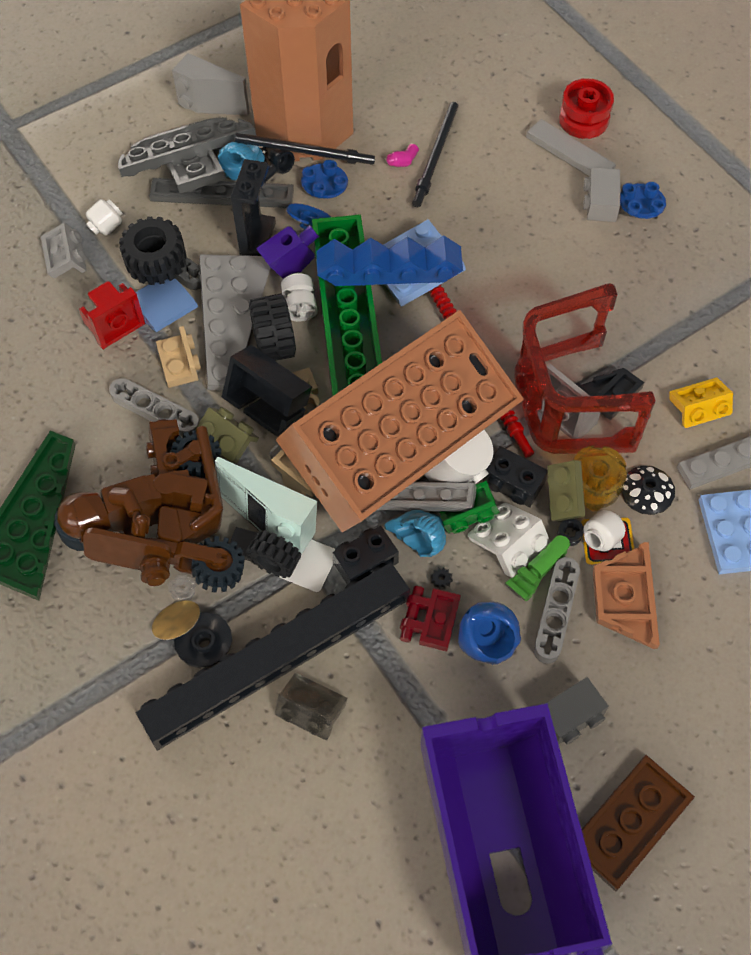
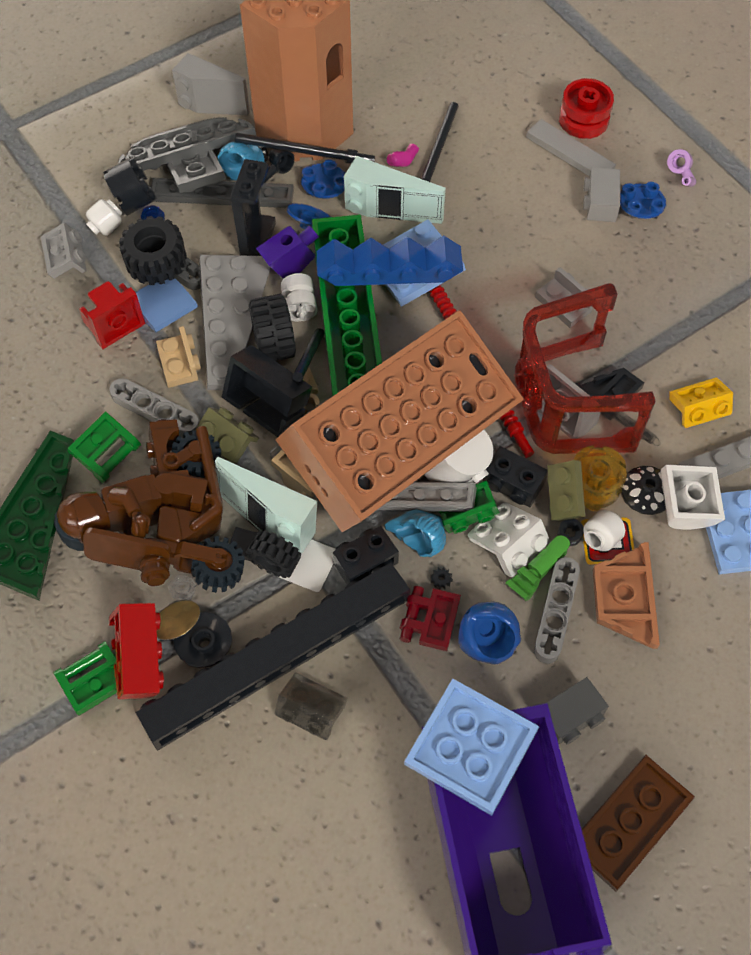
none -> green plate [53,641,117,716]
none -> green plate [68,411,141,483]
none -> black brick [103,157,157,216]
none -> red wedge [109,603,164,700]
none -> clear blue plate [141,205,165,221]
none -> black bar [292,328,324,382]
none -> light aqua slope [344,156,446,224]
none -> light blue plate [404,678,539,815]
none -> light grey bracket [535,267,595,328]
none -> black piece [596,398,660,446]
none -> white brick [660,465,725,530]
none -> lavender plate [667,149,696,187]

